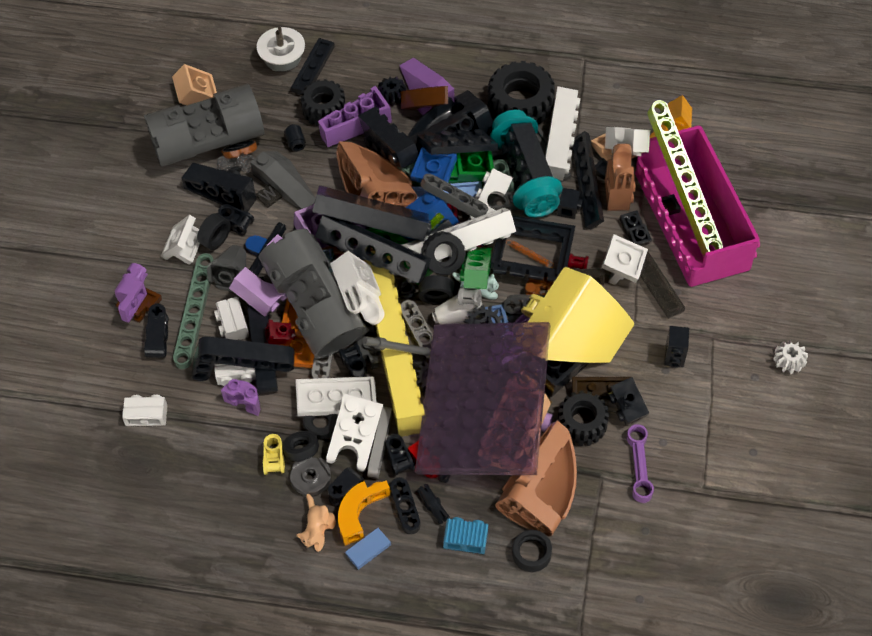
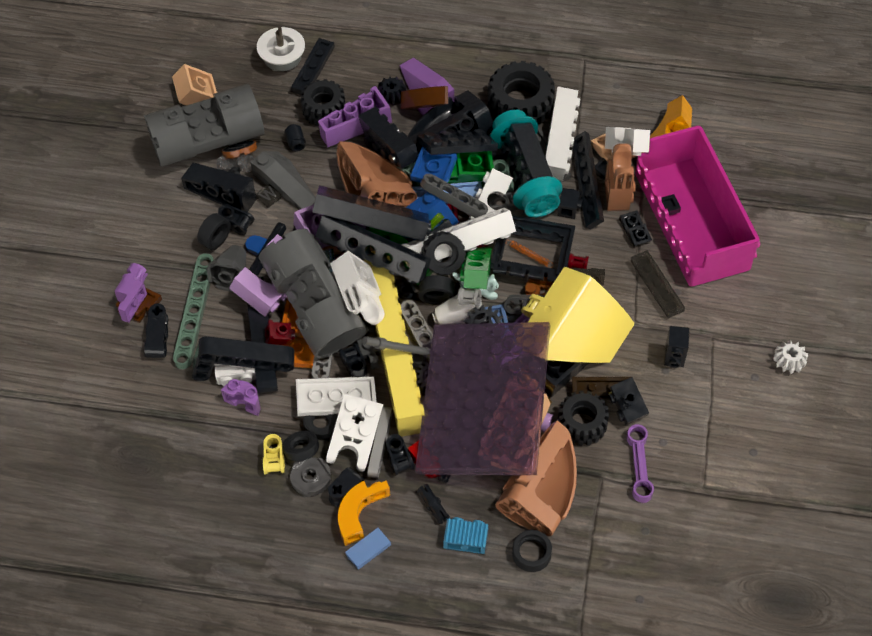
white brick [122,395,167,426] -> none
white bracket [160,215,200,265] -> none
white brick [214,297,249,340] -> none
light nougat animal [296,494,336,552] -> none
black beam [390,477,421,534] -> none
white bracket [601,234,648,285] -> none
lime beam [647,100,723,257] -> none

